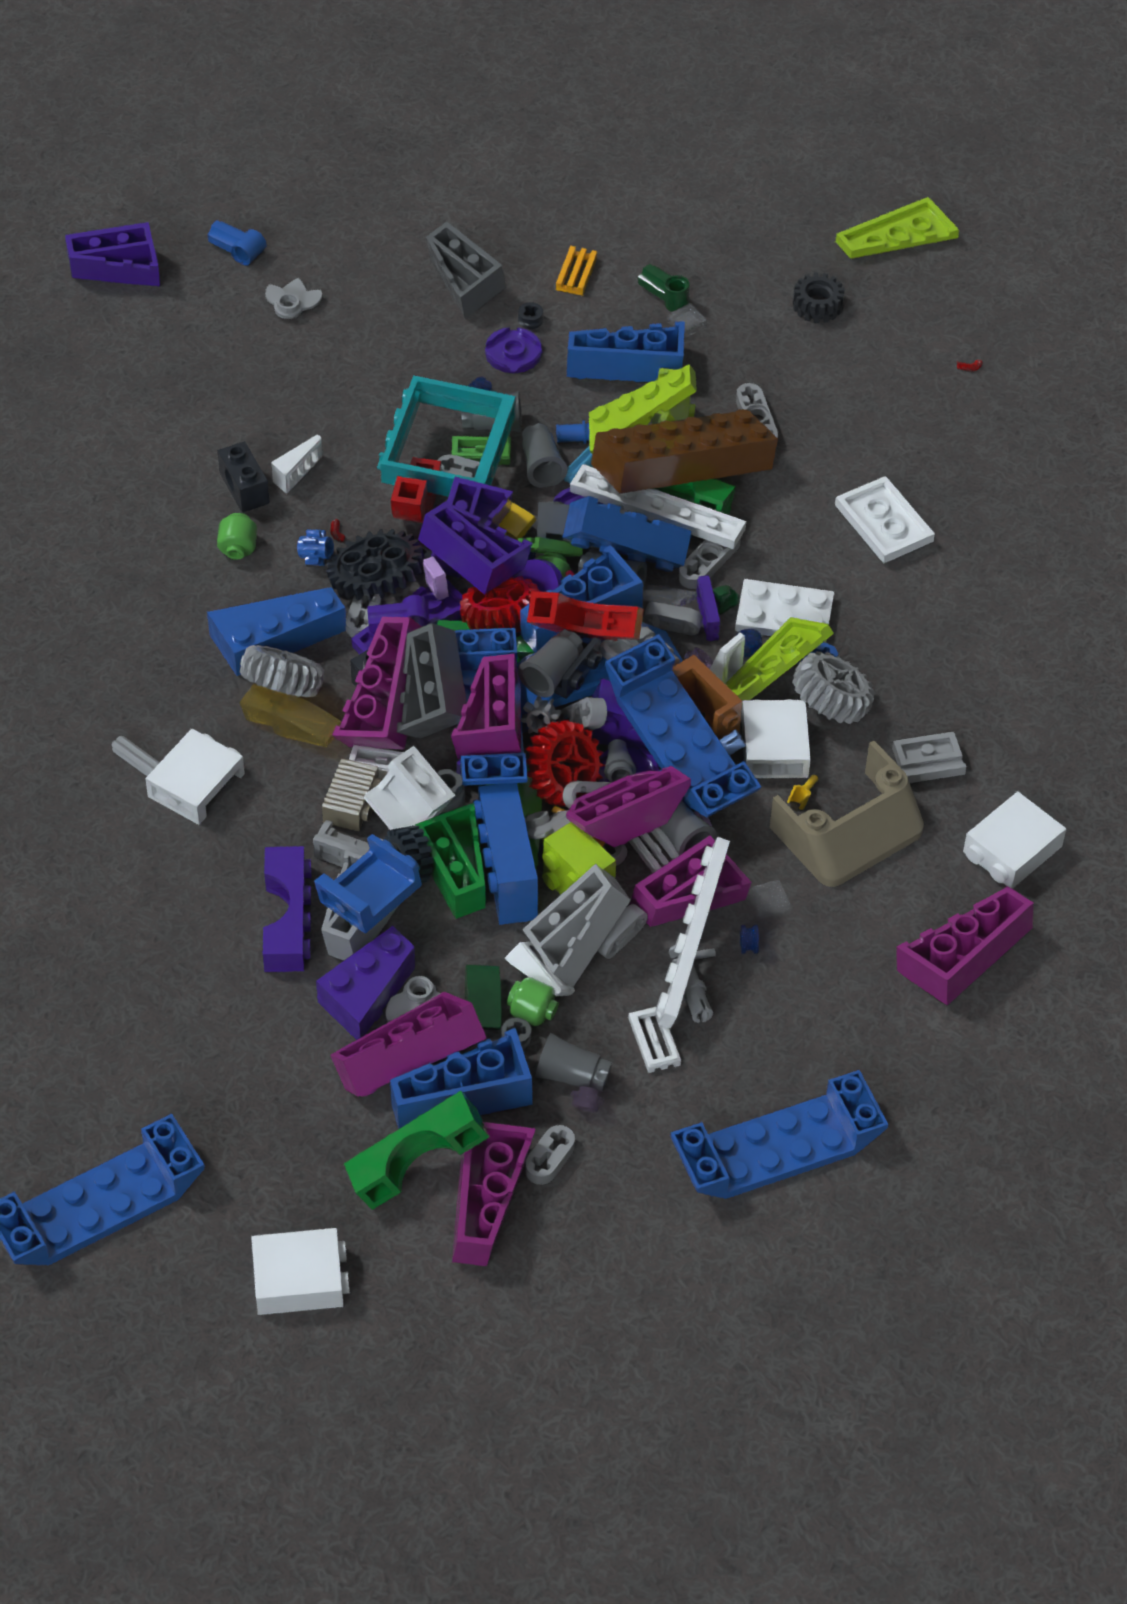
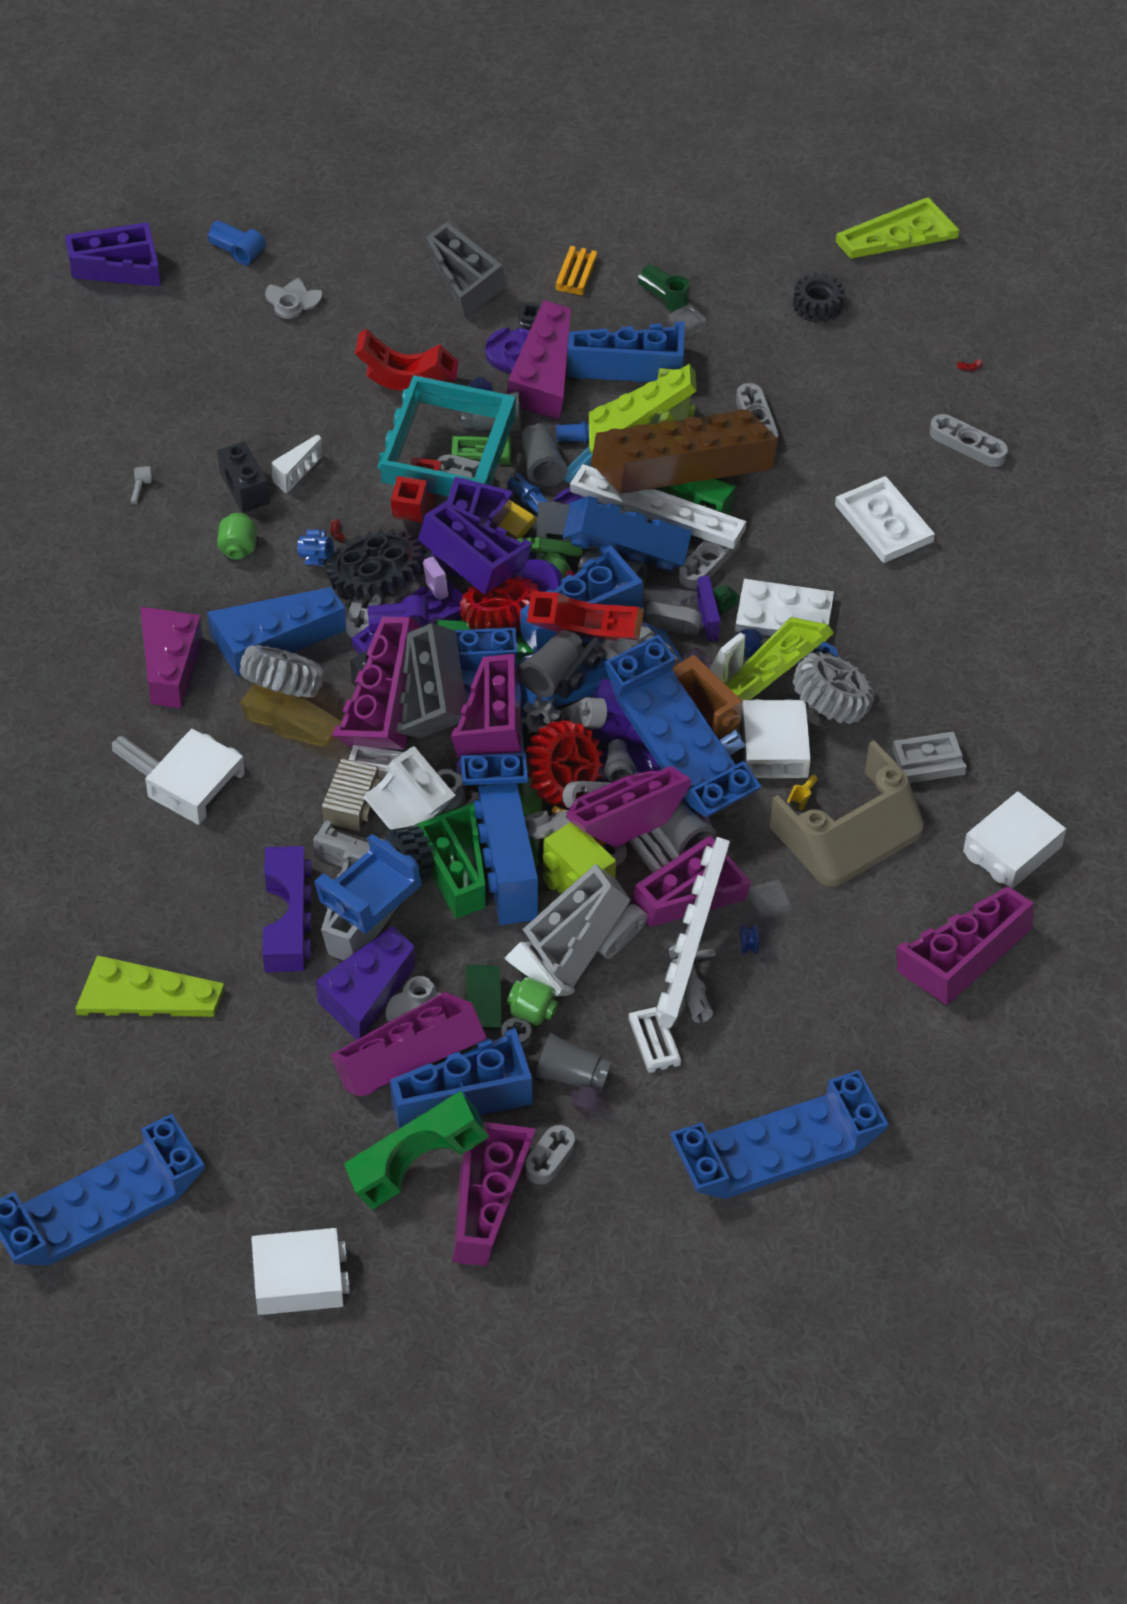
none -> lime wing [75,955,225,1017]
none -> light grey hand [130,466,152,504]
none -> magenta wedge [140,607,203,708]
none -> red arch [355,329,459,391]
none -> magenta wedge [506,300,571,419]
none -> blue axle [507,473,549,515]
none -> light grey beam [930,414,1008,467]

